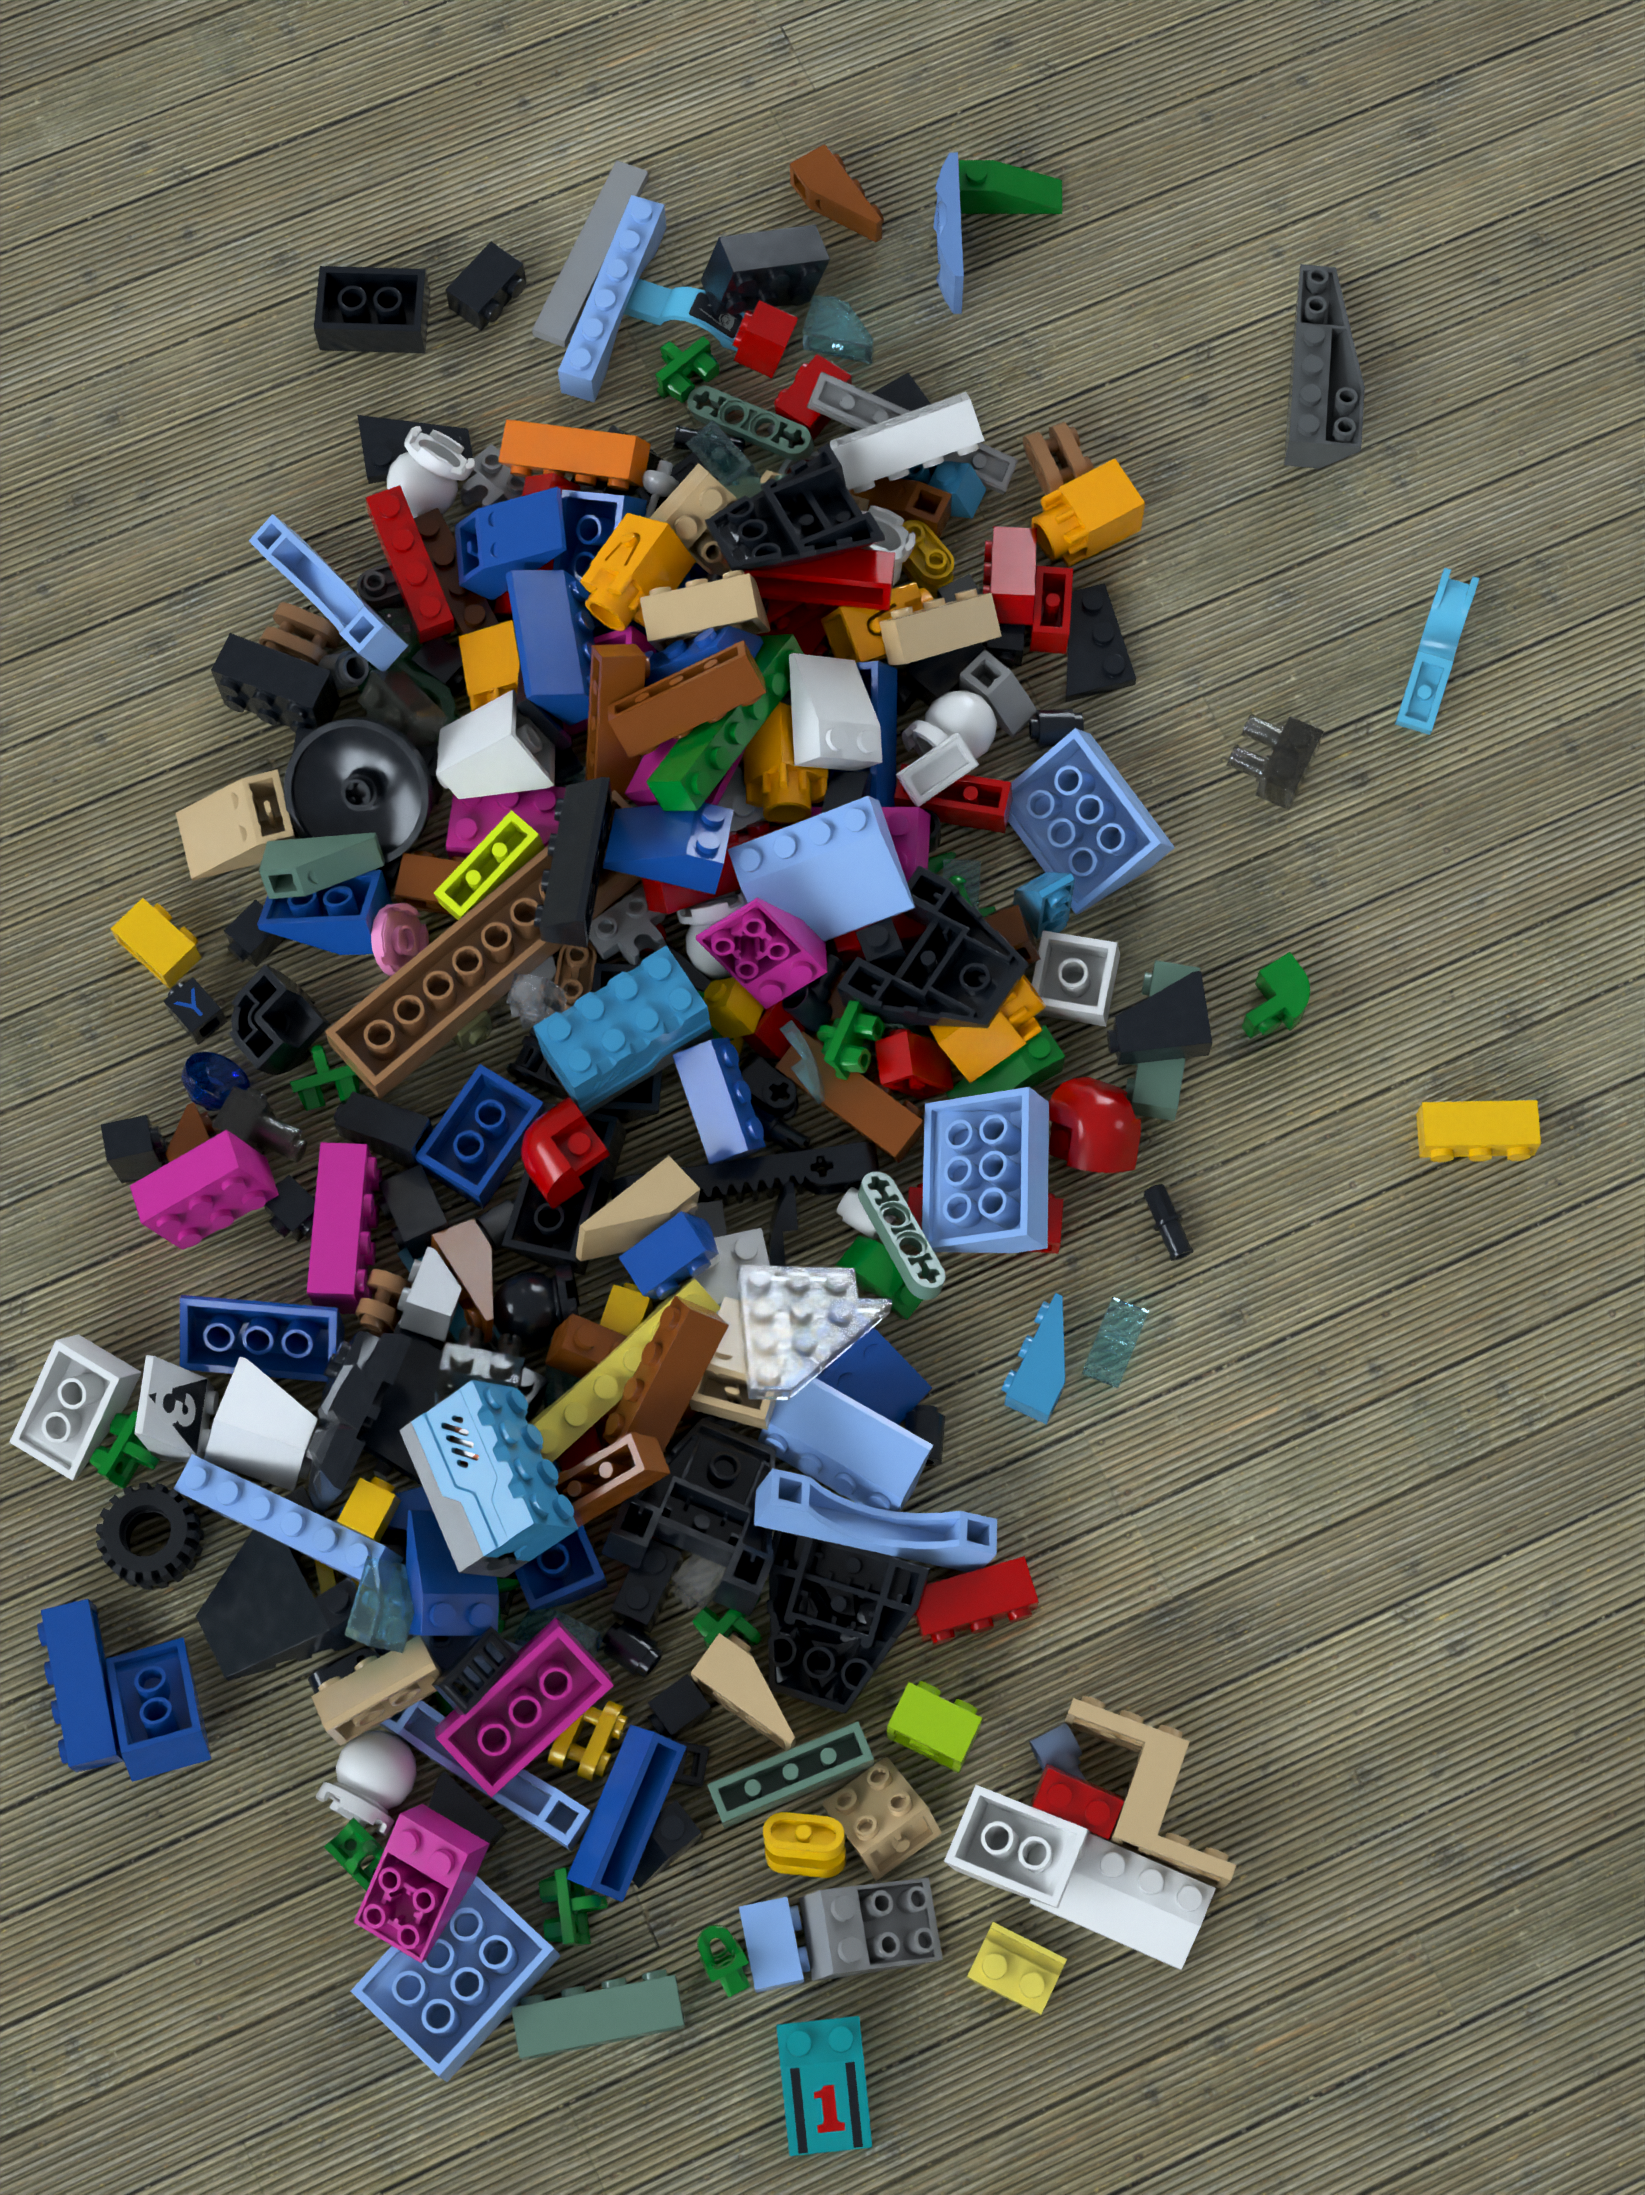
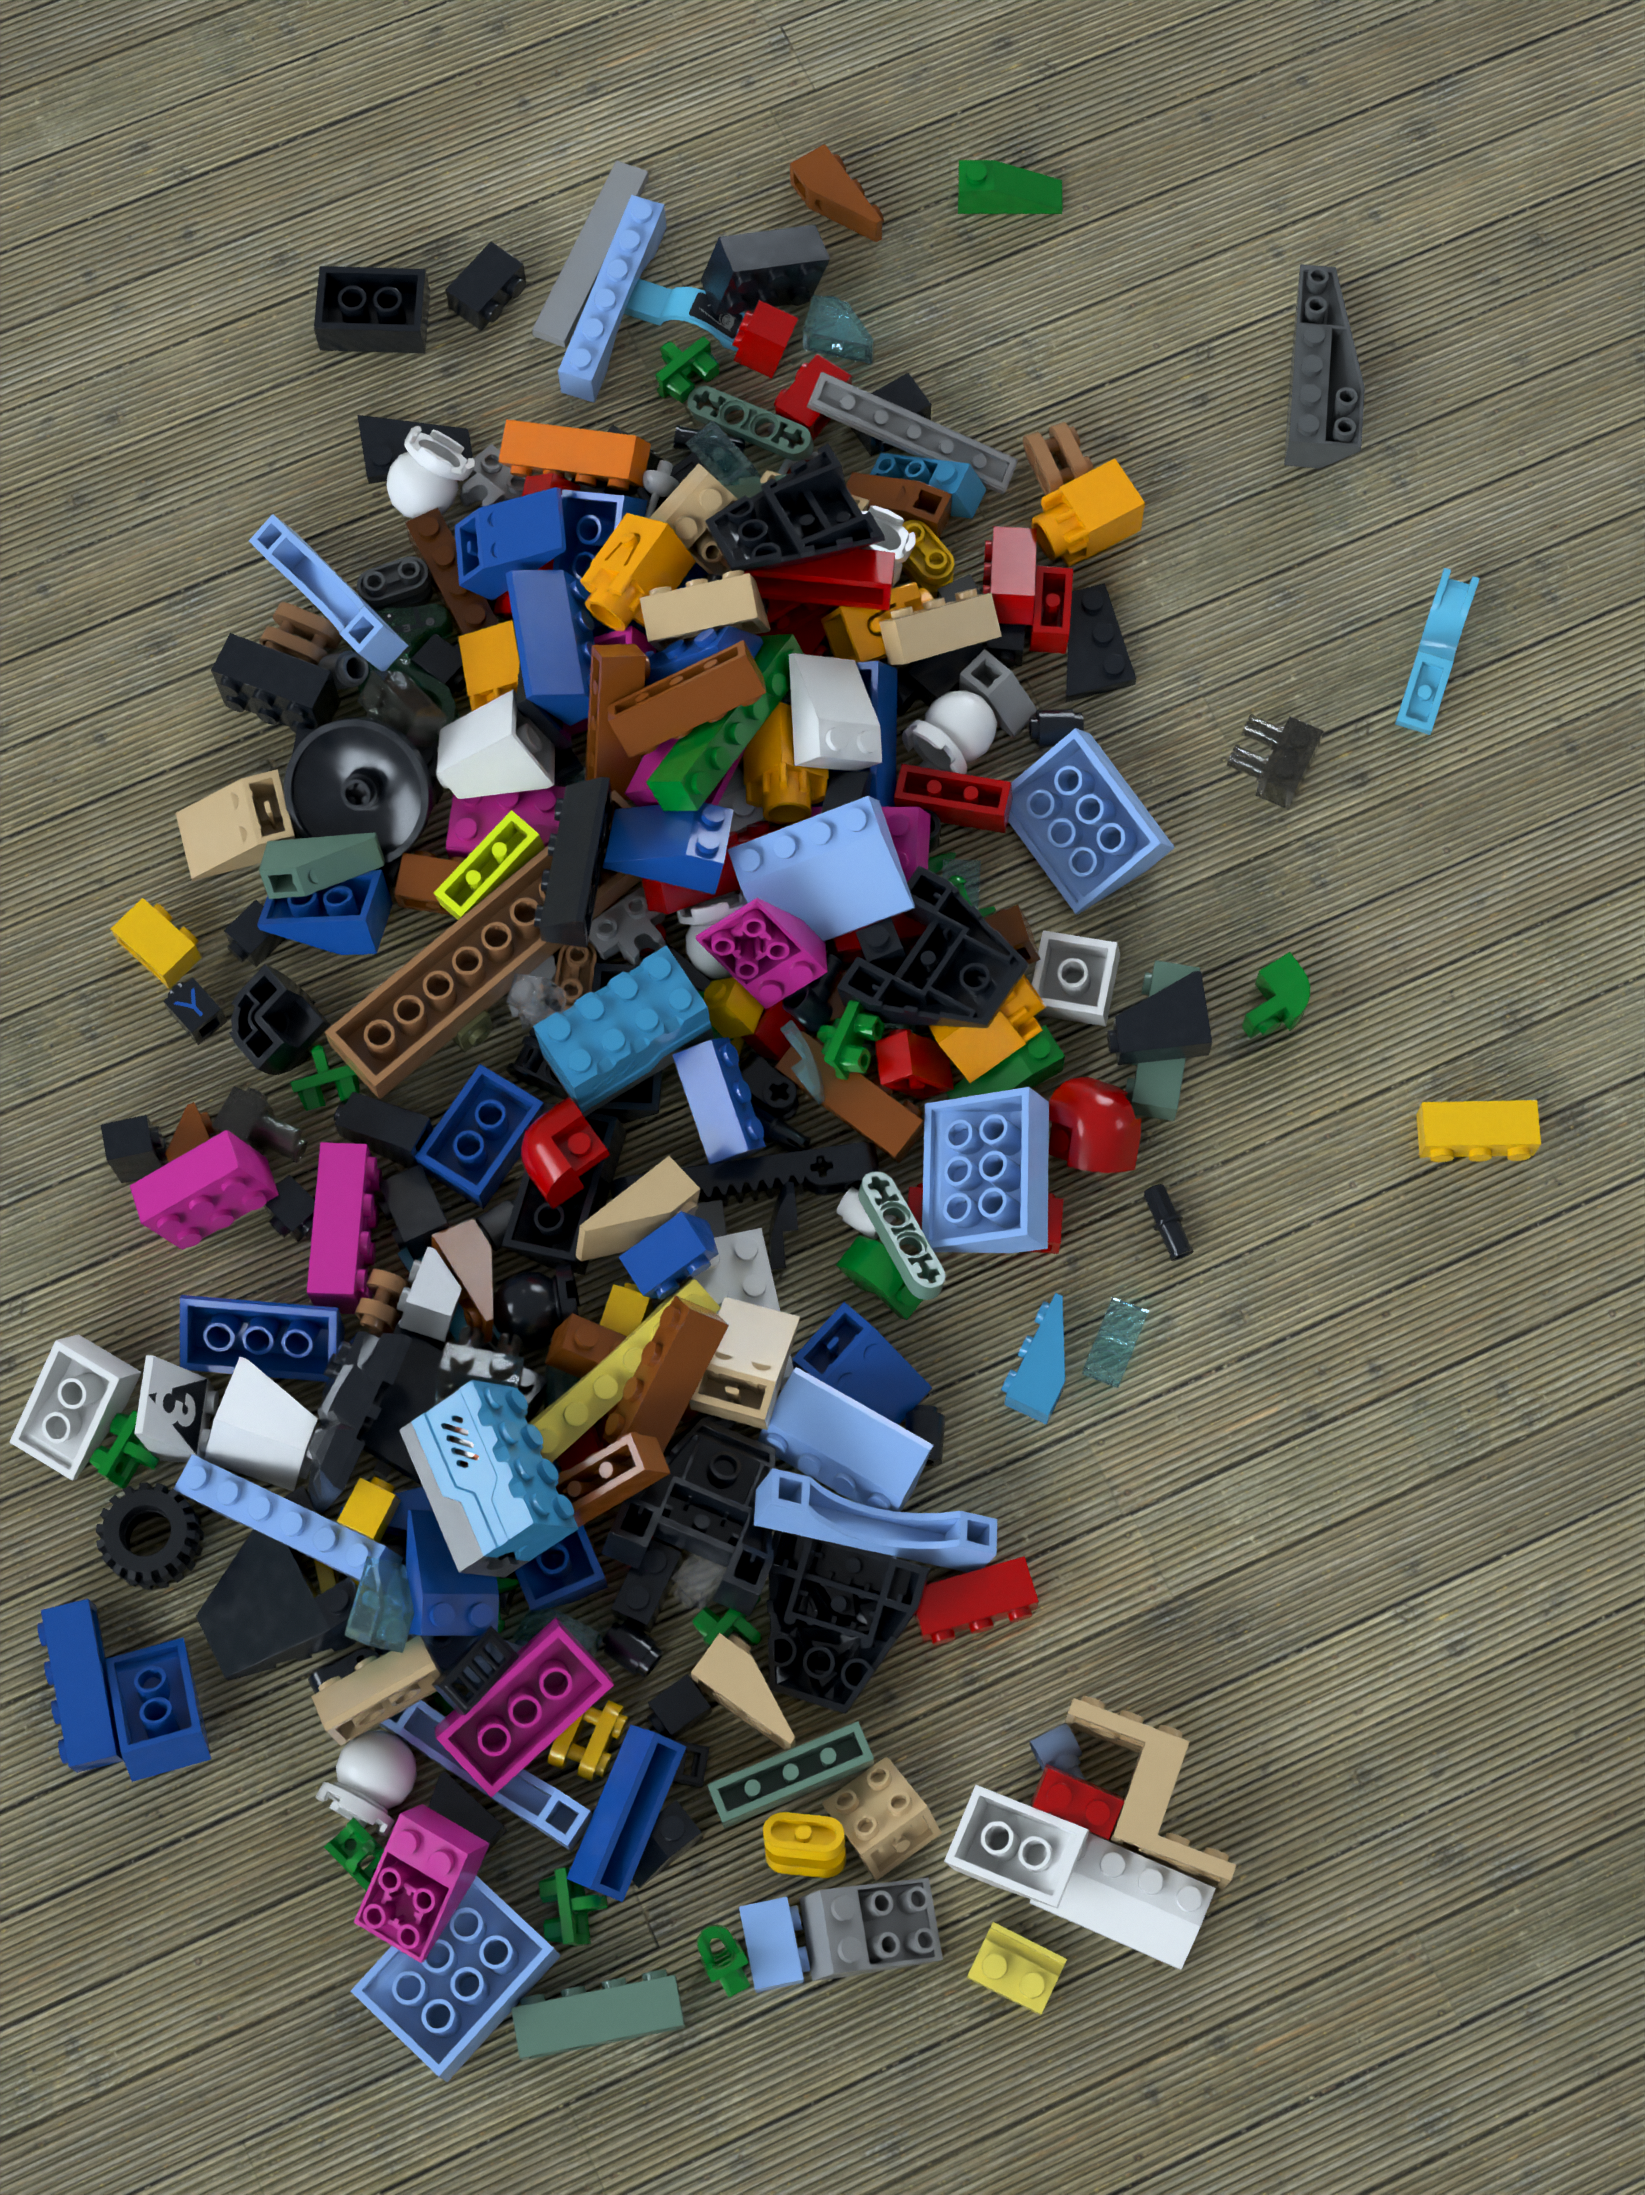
clear blue piece [181,1051,250,1111] -> none
red brick [365,485,455,644] -> none
bright pink tile [371,903,429,977] -> none
clear wing [736,1265,892,1400] -> none
teal slope [776,2016,872,2156] -> none
white brick [830,392,985,493] -> none
lime brick [887,1681,982,1773] -> none
white tile [896,733,979,807] -> none
medium blue slope [933,152,964,314] -> none
dark azure slope [1013,872,1075,939] -> none

